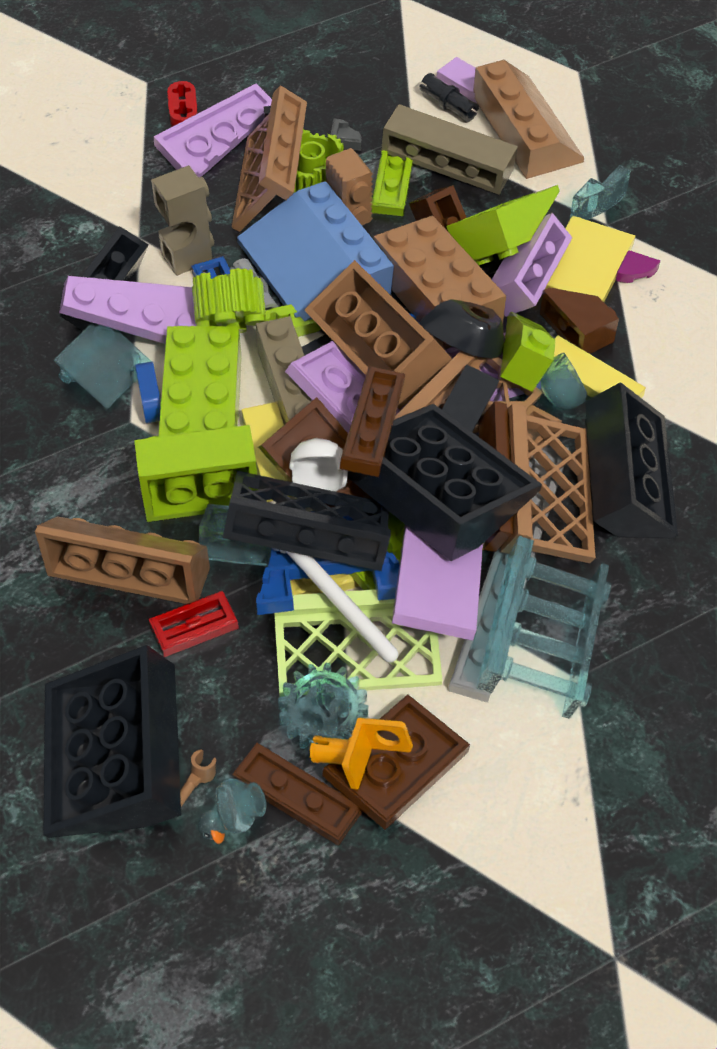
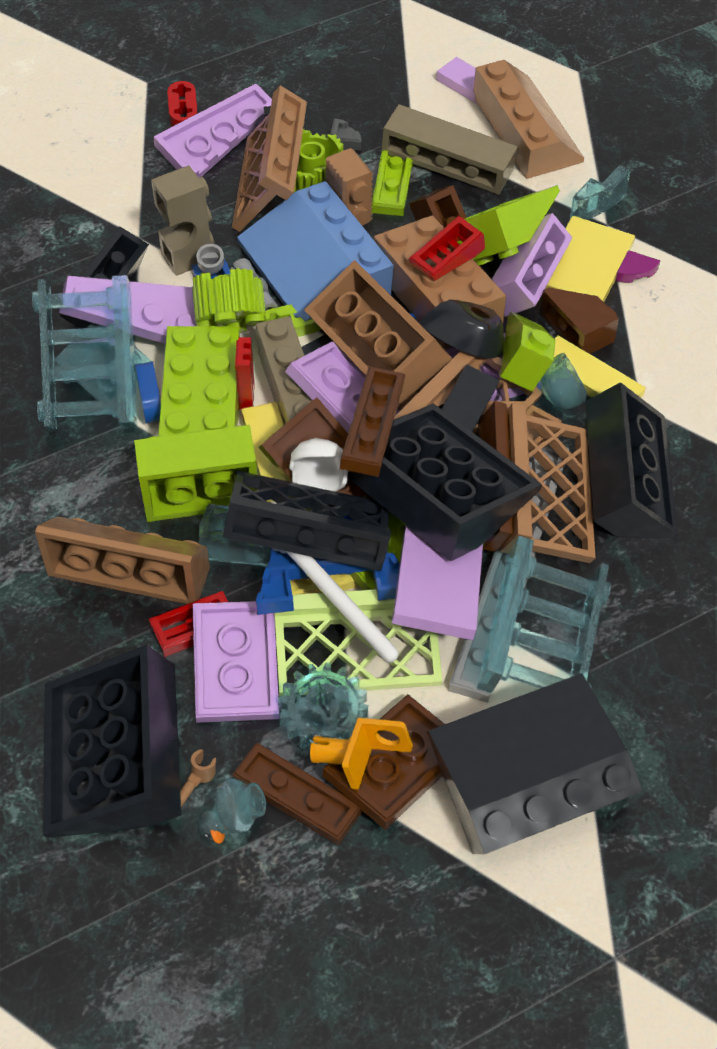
black pin [419,73,479,122] -> none
none -> clear light blue fence [32,275,138,431]
none -> lavender tile [193,601,279,723]
none -> light grey hinge [196,244,224,275]
none -> red tile [235,337,255,413]
none -> red slope [409,216,485,281]
none -> black slope [426,673,643,854]

